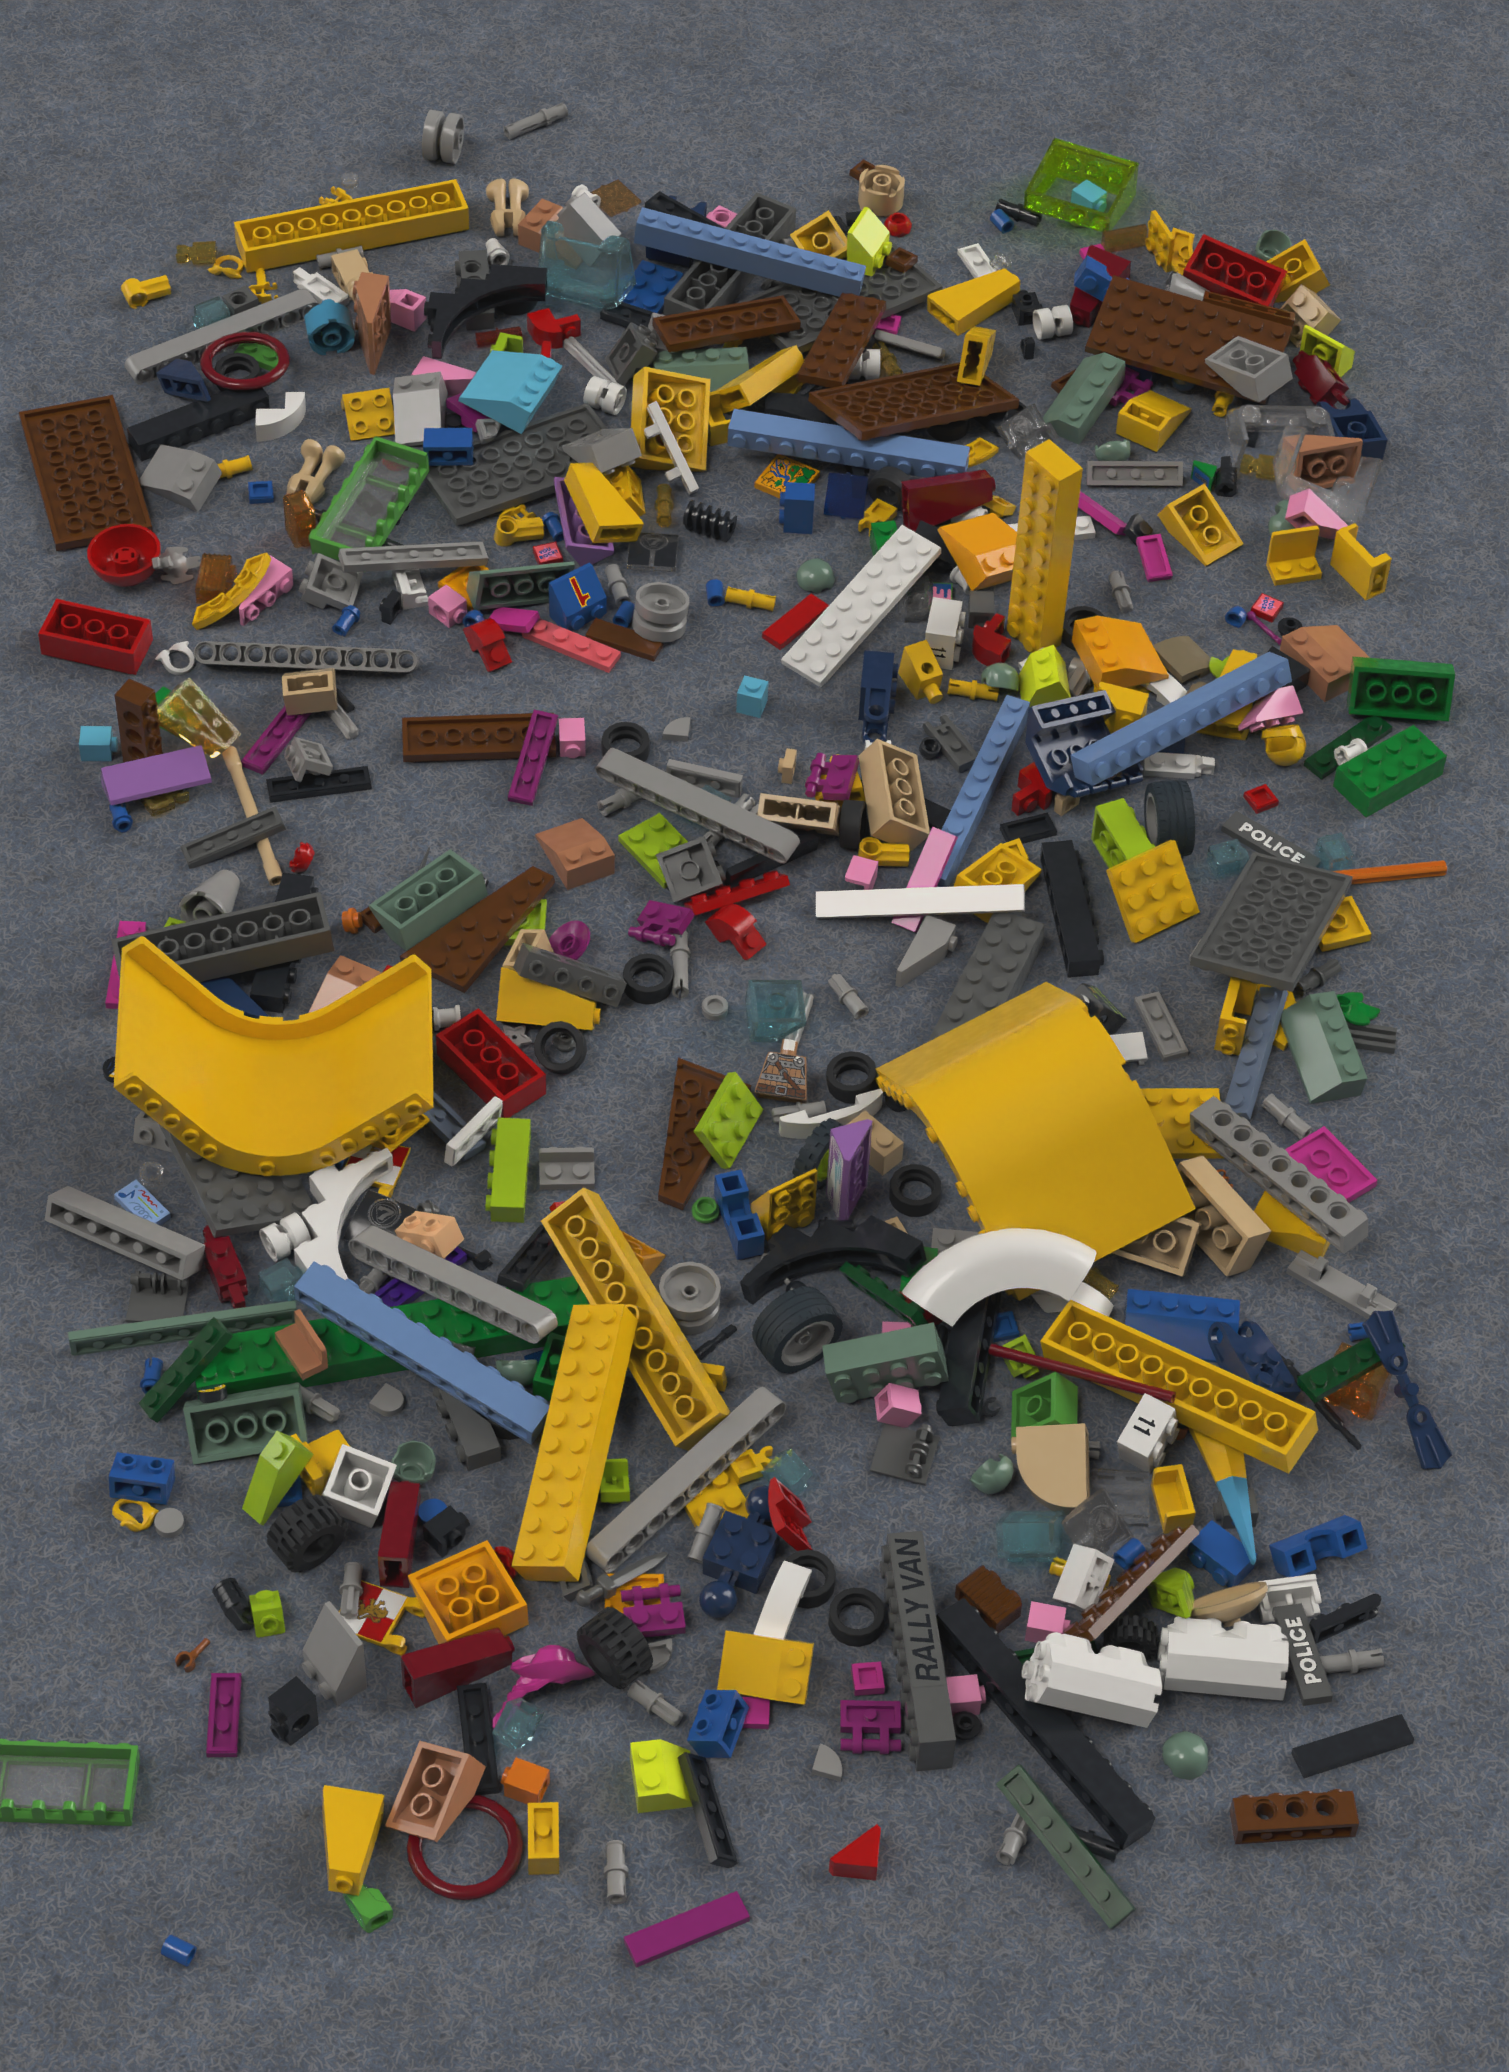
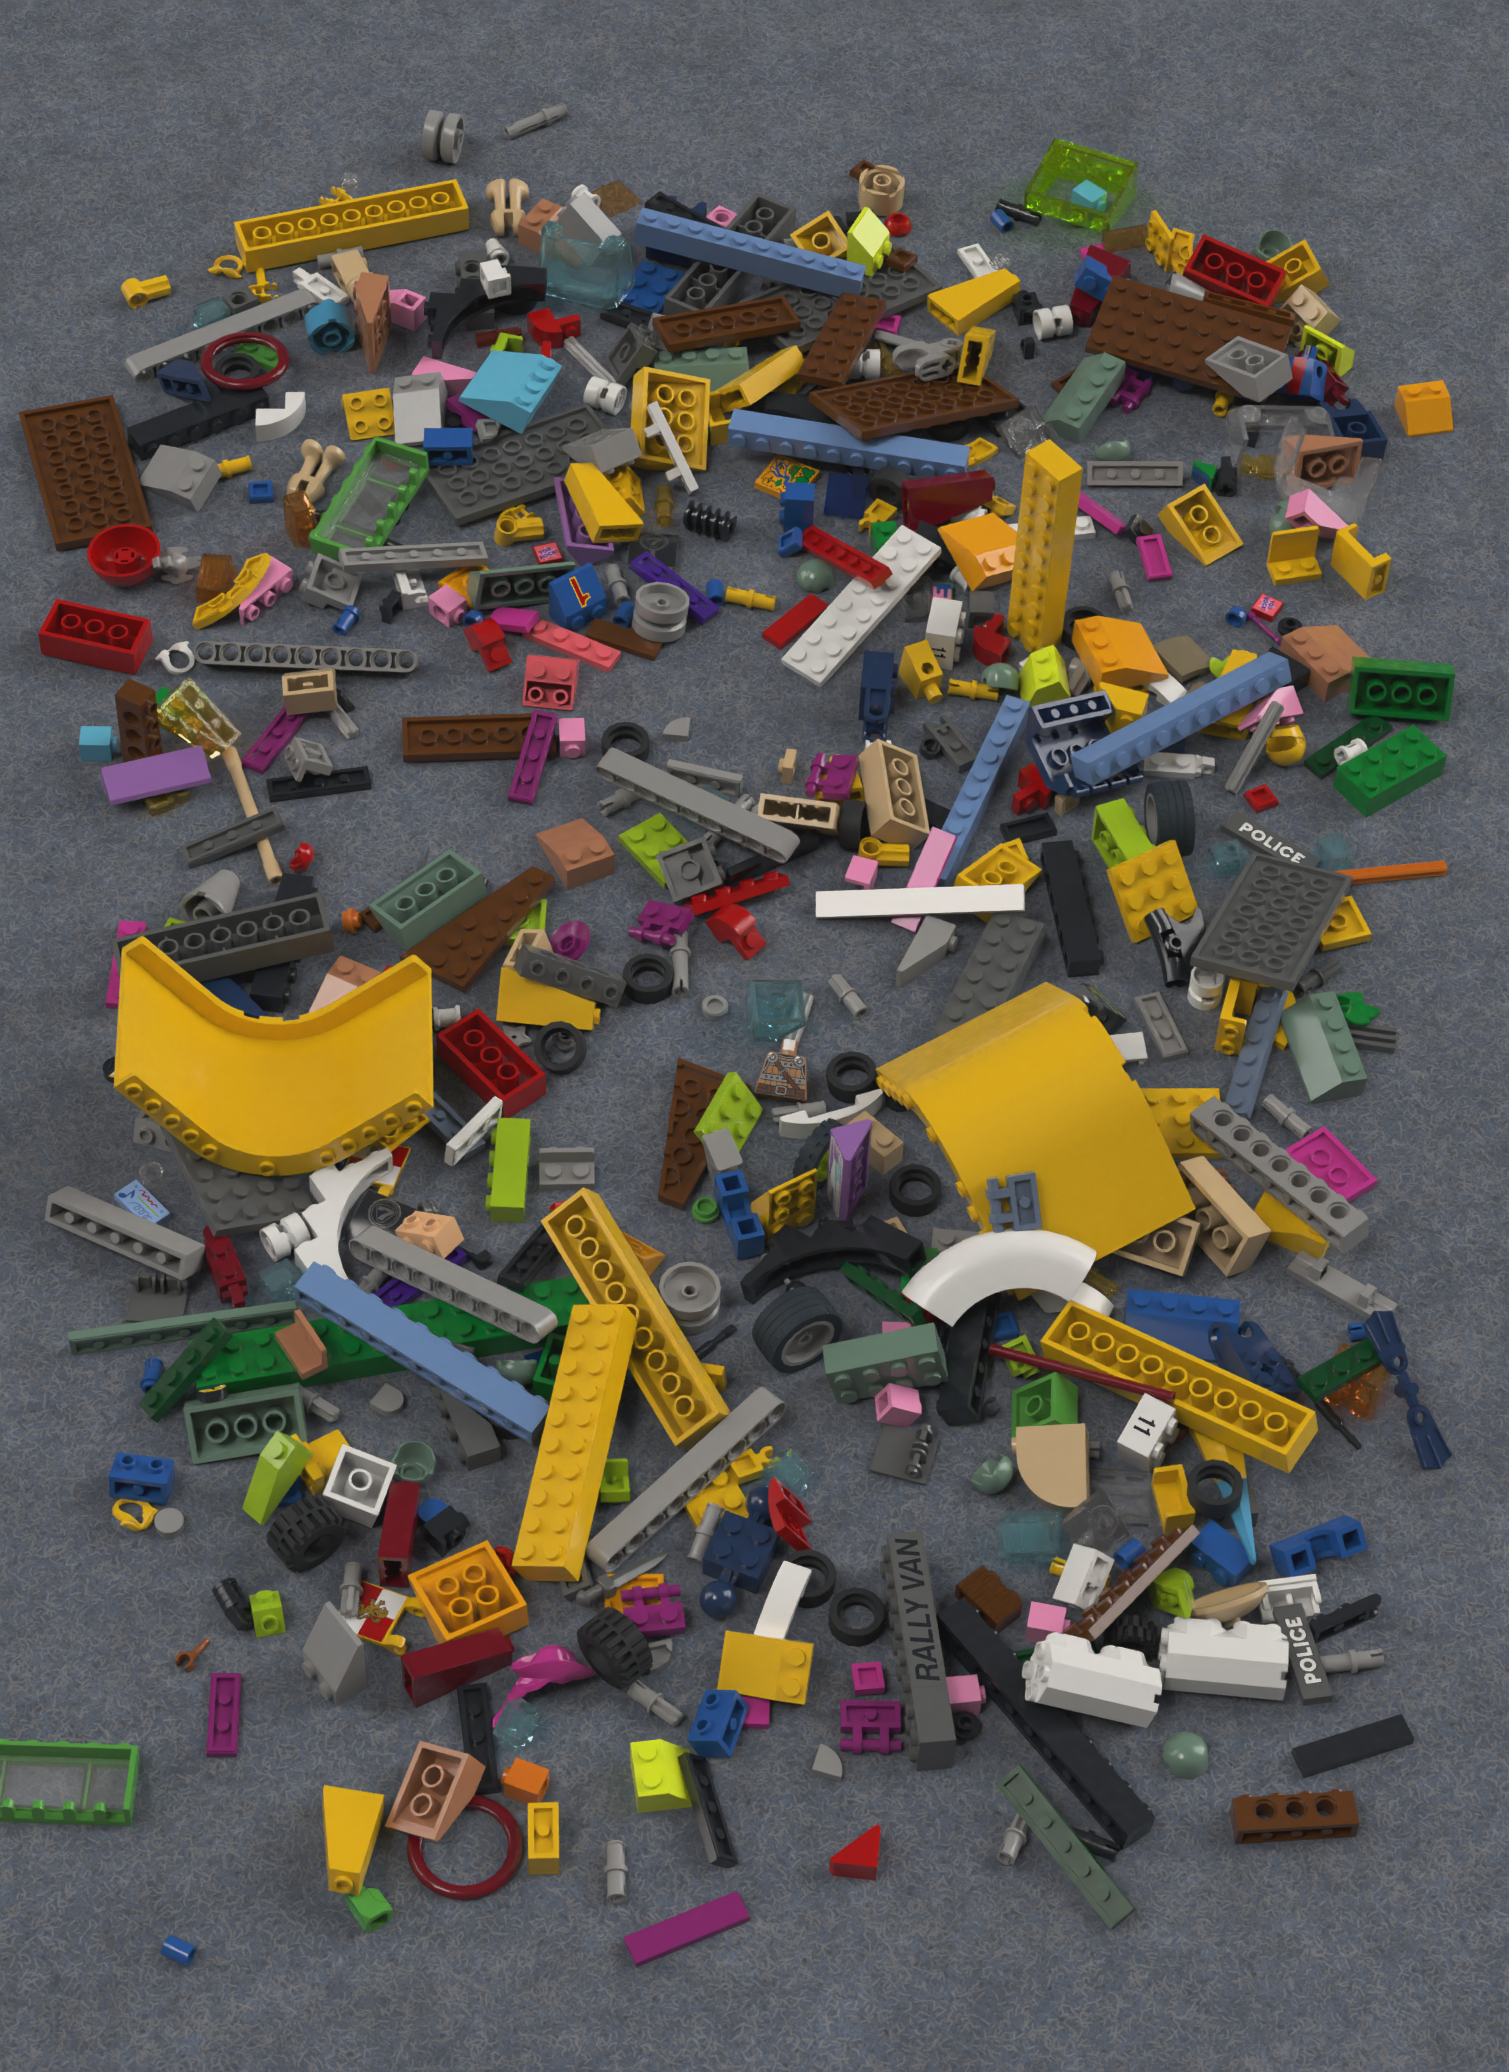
blue pin [109,802,133,832] -> none
clear yellow plate [176,241,217,264] -> none
black brick [268,1676,319,1746] -> none
blue pin [542,512,564,543] -> none
medium azure brick [736,675,768,718] -> none
yellow slope [1116,390,1192,452] -> none
none -> white brick [480,259,511,299]
none -> coral slope [522,654,580,711]
none -> dark purple plate [629,551,719,625]
none -> light grey slope [702,1127,743,1186]
none -> blue tile [778,527,802,558]
none -> red plate [802,525,893,590]
none -> light grey piece [892,338,964,381]
none -> sand blue plate [985,1171,1042,1233]
none -> black pin [1143,908,1205,988]
none -> white wheel [1187,966,1225,1011]
none -> black tyre [1187,1459,1243,1518]
none -> light grey axle [1225,701,1285,794]
none -> blue torso [1275,345,1327,402]
none -> light orange slope [1394,380,1454,438]

